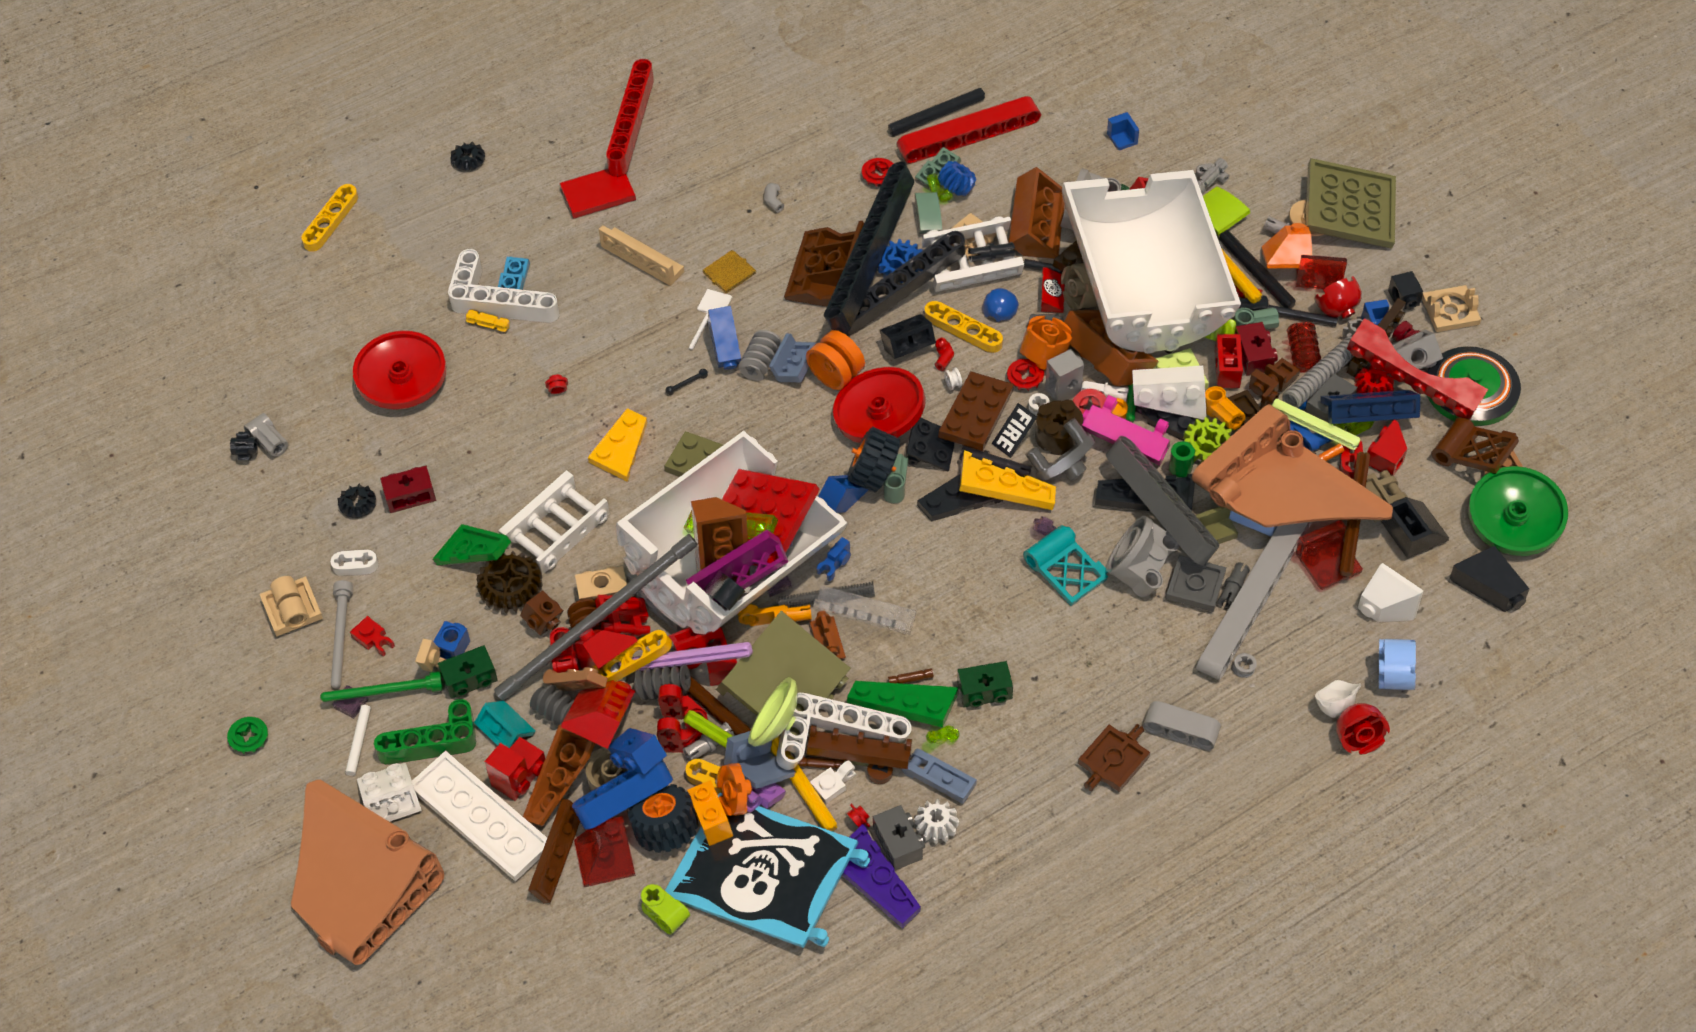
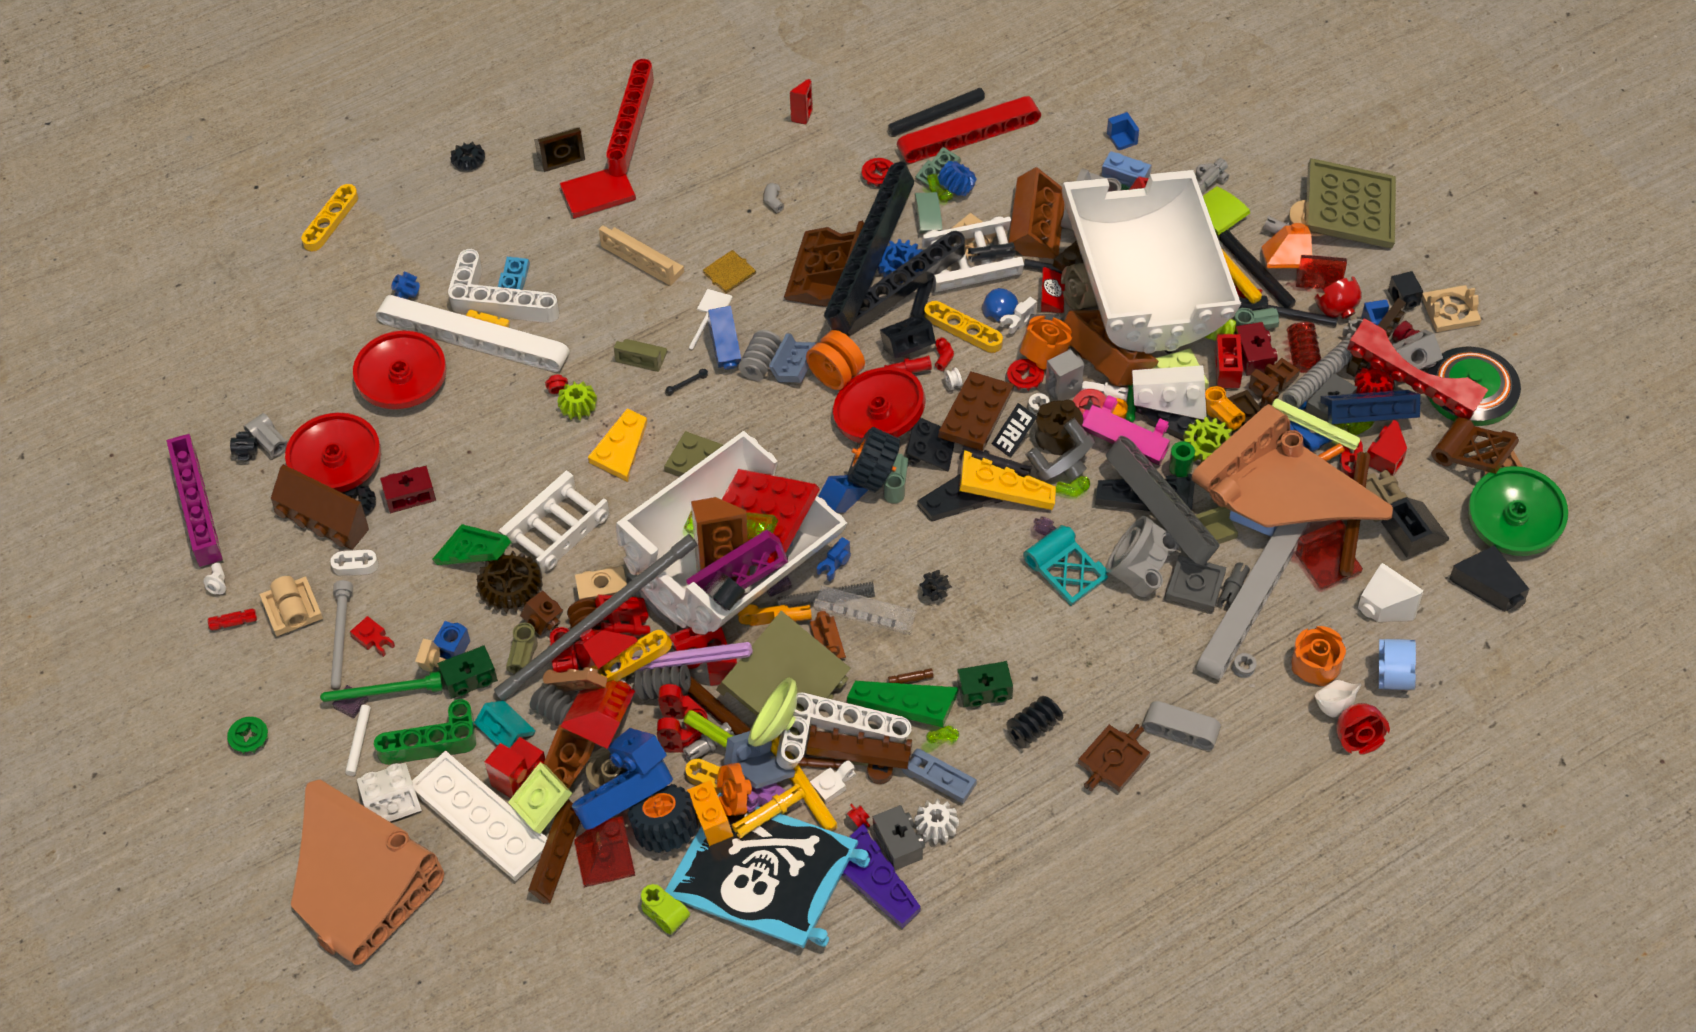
none -> magenta brick [166,434,223,567]
none -> white plate [204,563,226,595]
none -> red axle [208,608,257,630]
none -> reddish brown slope [271,464,369,550]
none -> red dish [285,413,381,492]
none -> white beam [376,295,570,372]
none -> blue gear [391,271,420,300]
none -> olive piece [506,623,538,674]
none -> yellowish green plate [508,762,572,834]
none -> dark brown slope [534,127,585,172]
none -> lime gear [557,381,597,420]
none -> olive panel [614,339,667,372]
none -> yellow pin [732,783,806,839]
none -> red slope [790,79,813,125]
none -> red pin [884,355,932,374]
none -> black axle [910,277,934,318]
none -> black gear [919,570,952,602]
none -> white plate [1000,297,1037,334]
none -> black piece [1006,696,1064,749]
none -> clear neon green arm [1056,476,1090,497]
none -> medium blue brick [1101,151,1152,190]
none -> orange brick [1291,626,1346,686]

